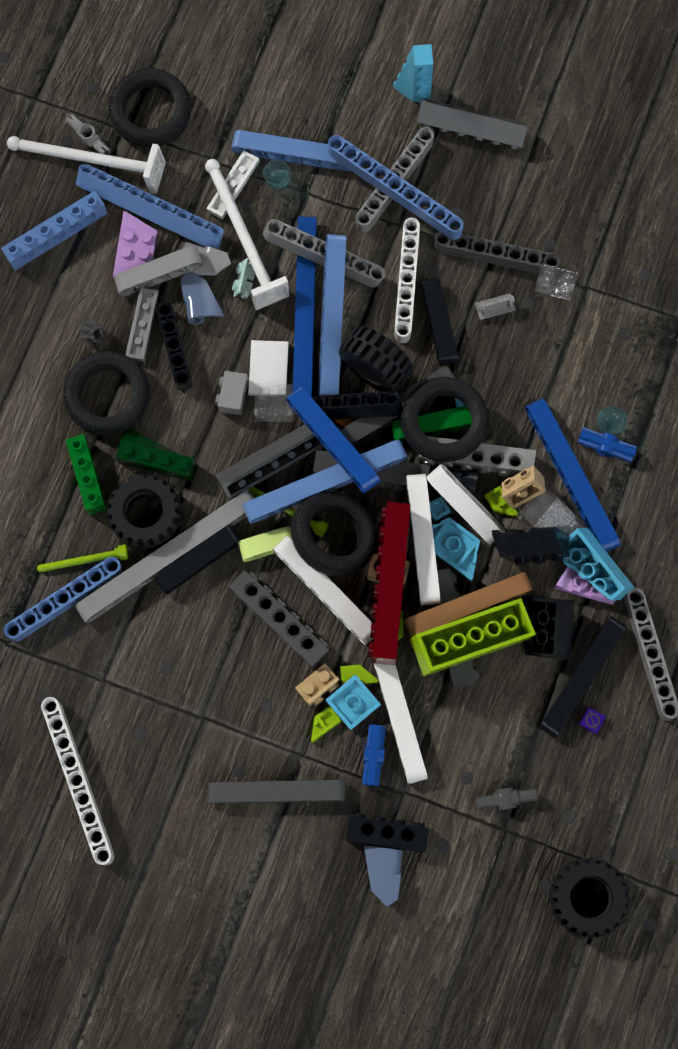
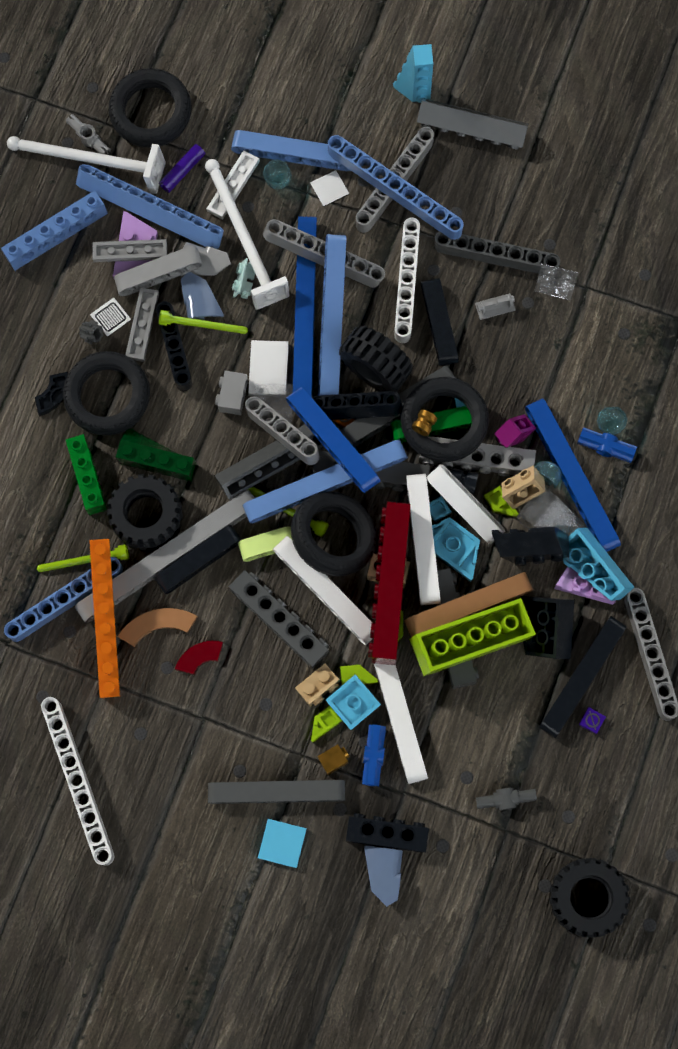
none -> black tile [35,371,69,416]
none -> orange brick [89,539,120,698]
none -> white sticker [90,298,131,336]
none -> light grey plate [93,239,167,262]
none -> medium nougat tile [117,608,198,647]
none -> dark purple piece [159,144,205,193]
none -> lime piece [159,310,248,334]
none -> dark red tile [175,641,223,675]
none -> light grey beam [245,396,320,465]
none -> medium azure tile [258,819,307,868]
none -> white sticker [310,170,349,206]
none -> pearl gold brick [317,744,350,775]
none -> pearl gold wheel [411,409,437,436]
none -> magenta brick [494,414,536,448]
none -> clear light blue hair [535,461,562,488]

